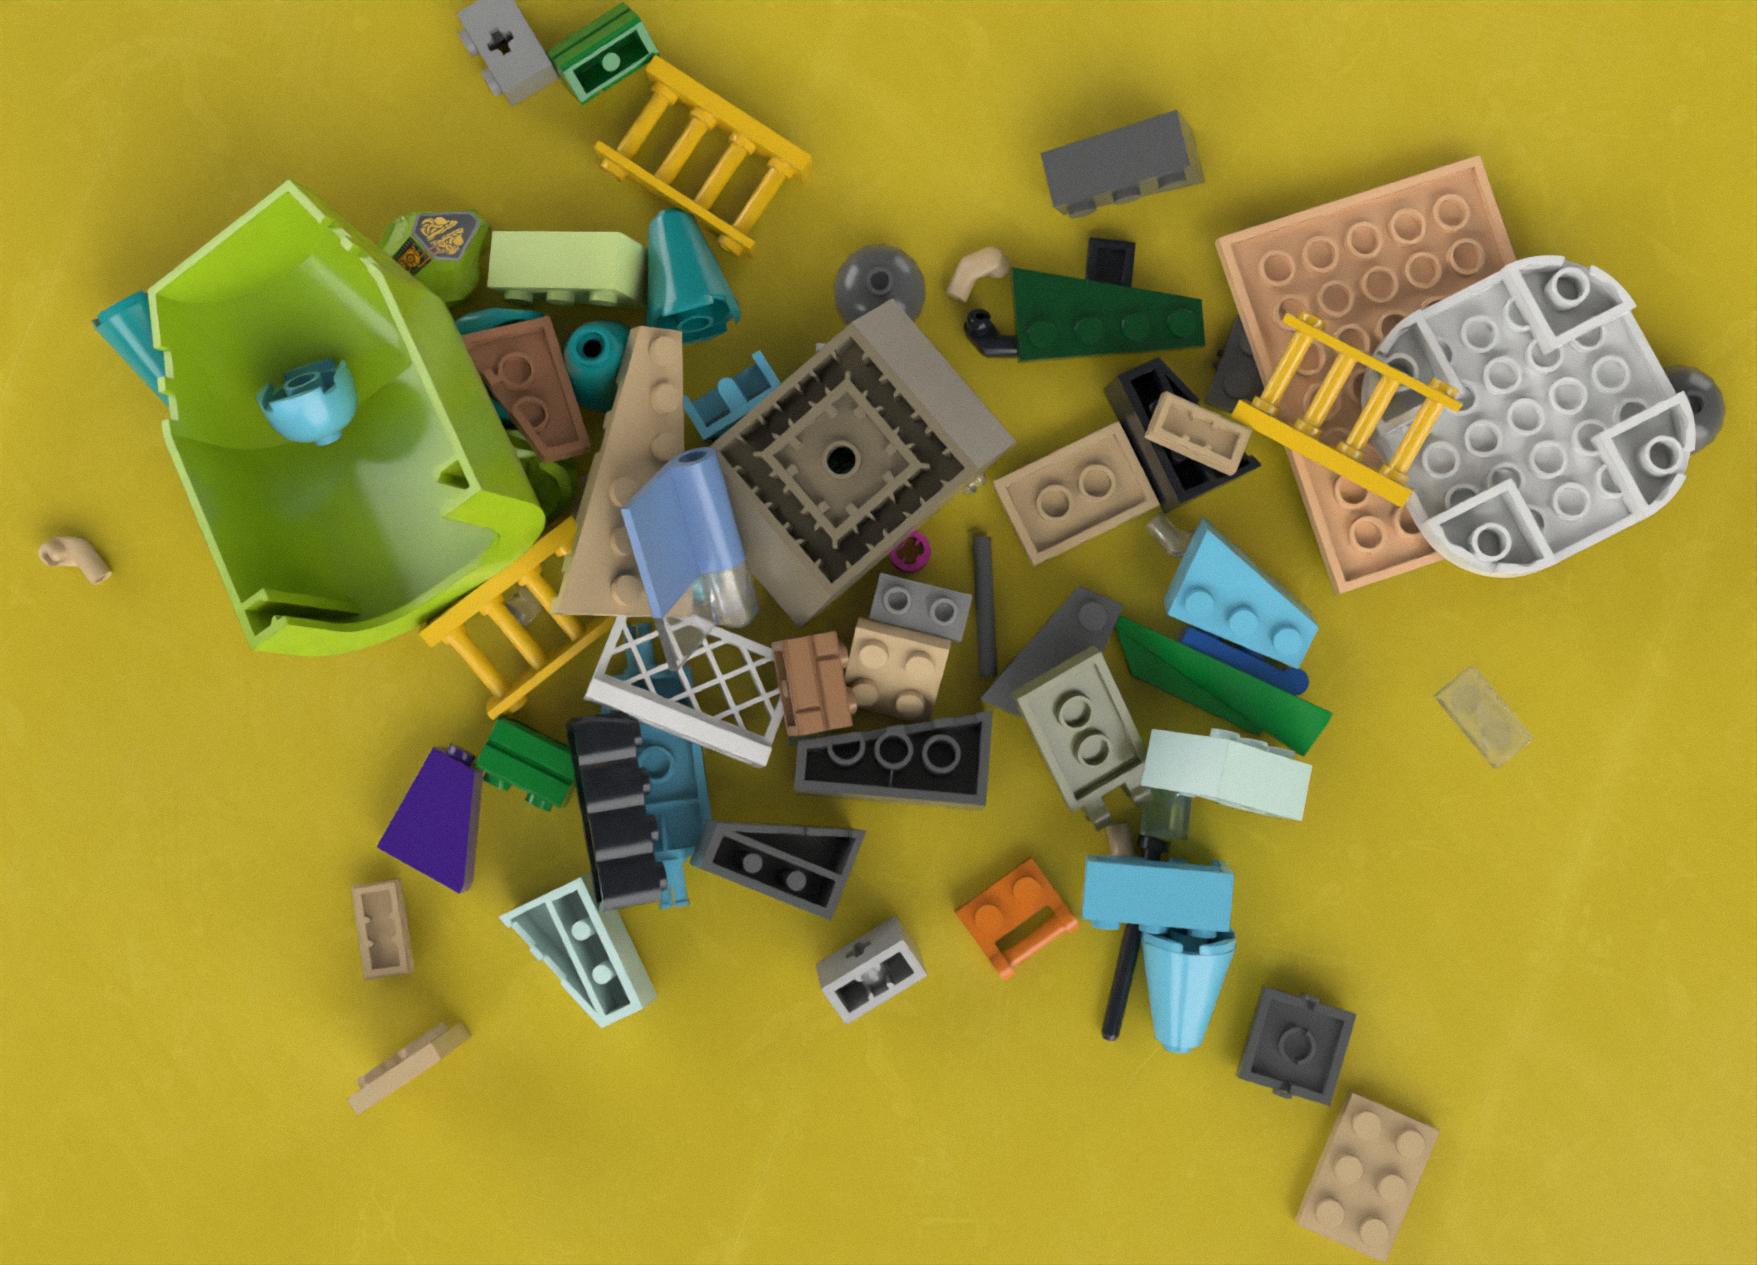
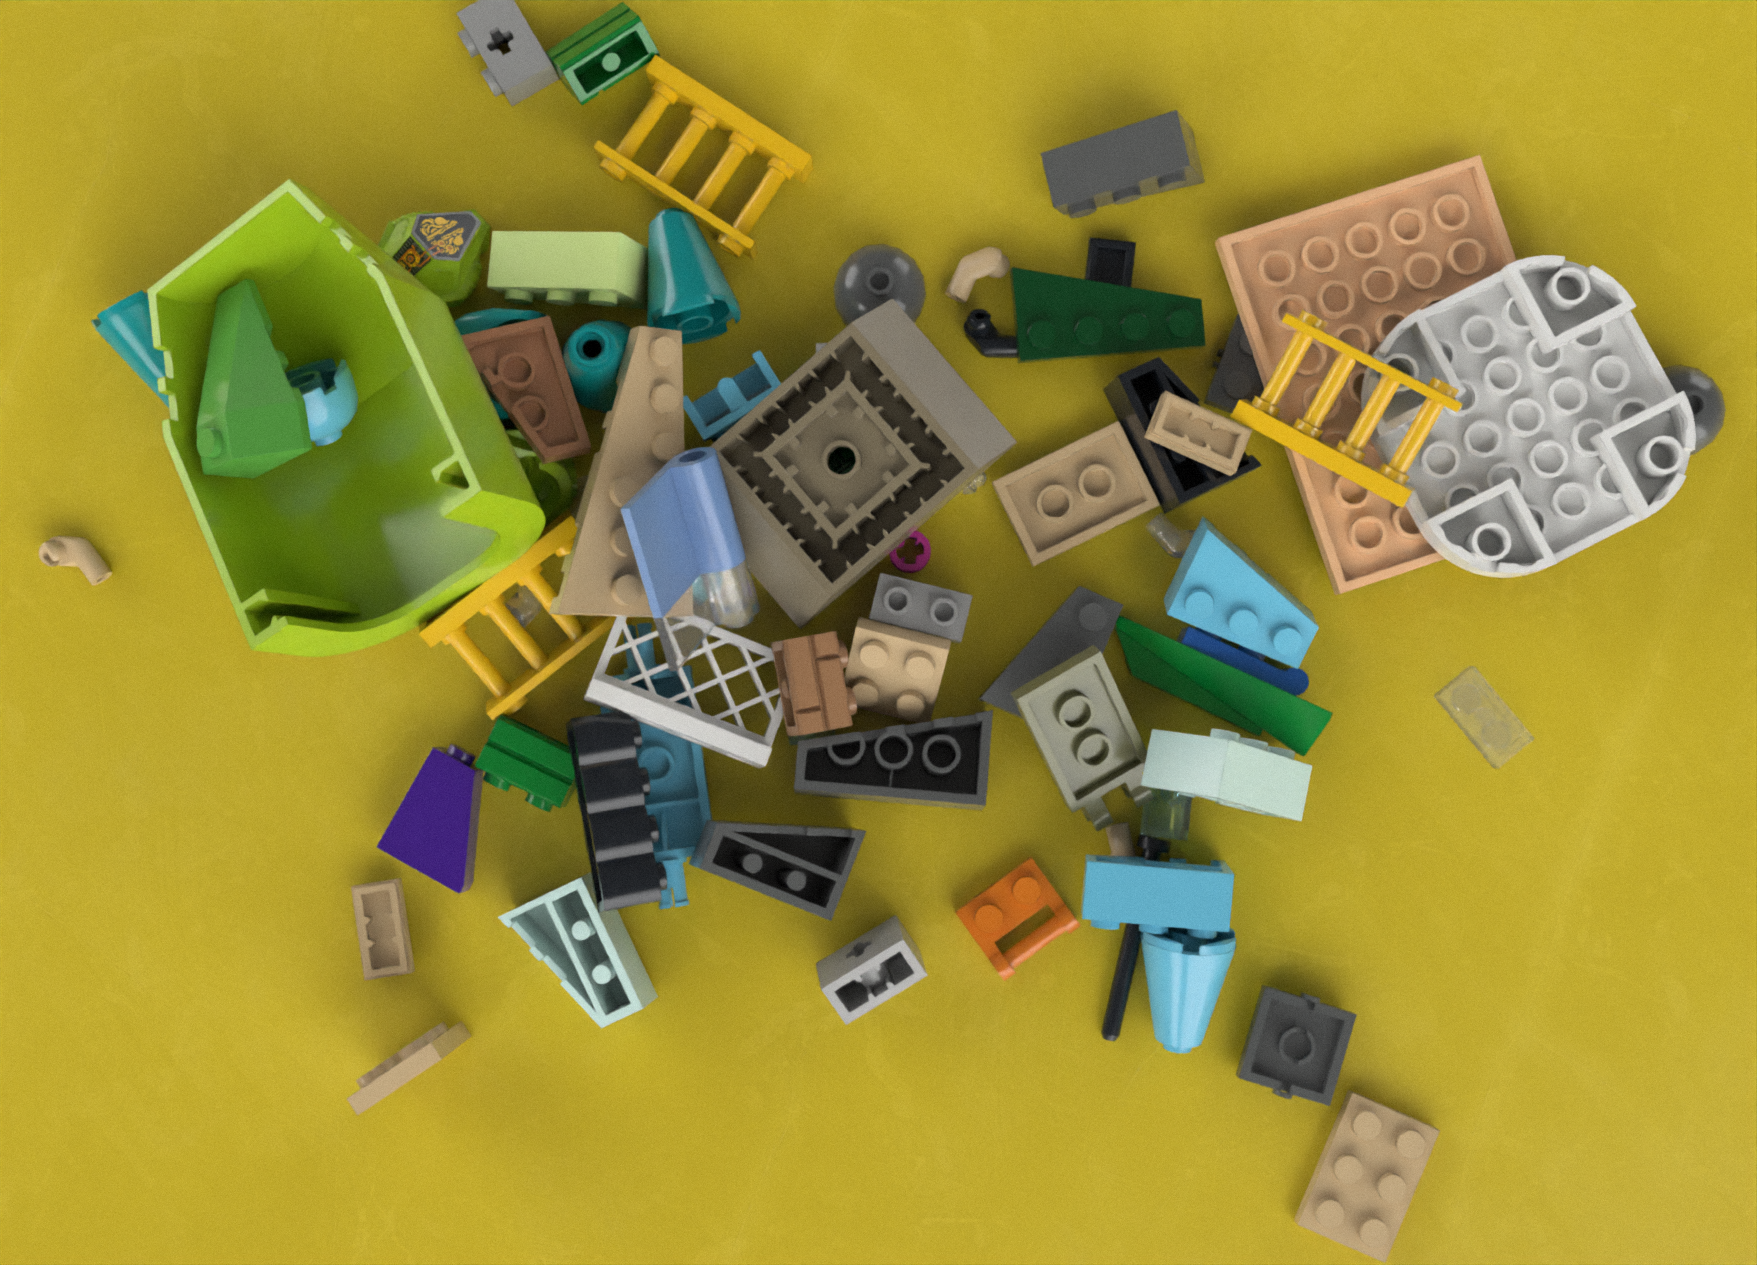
dark grey bar [972,537,998,677] -> none
none -> bright green wedge [196,279,312,479]

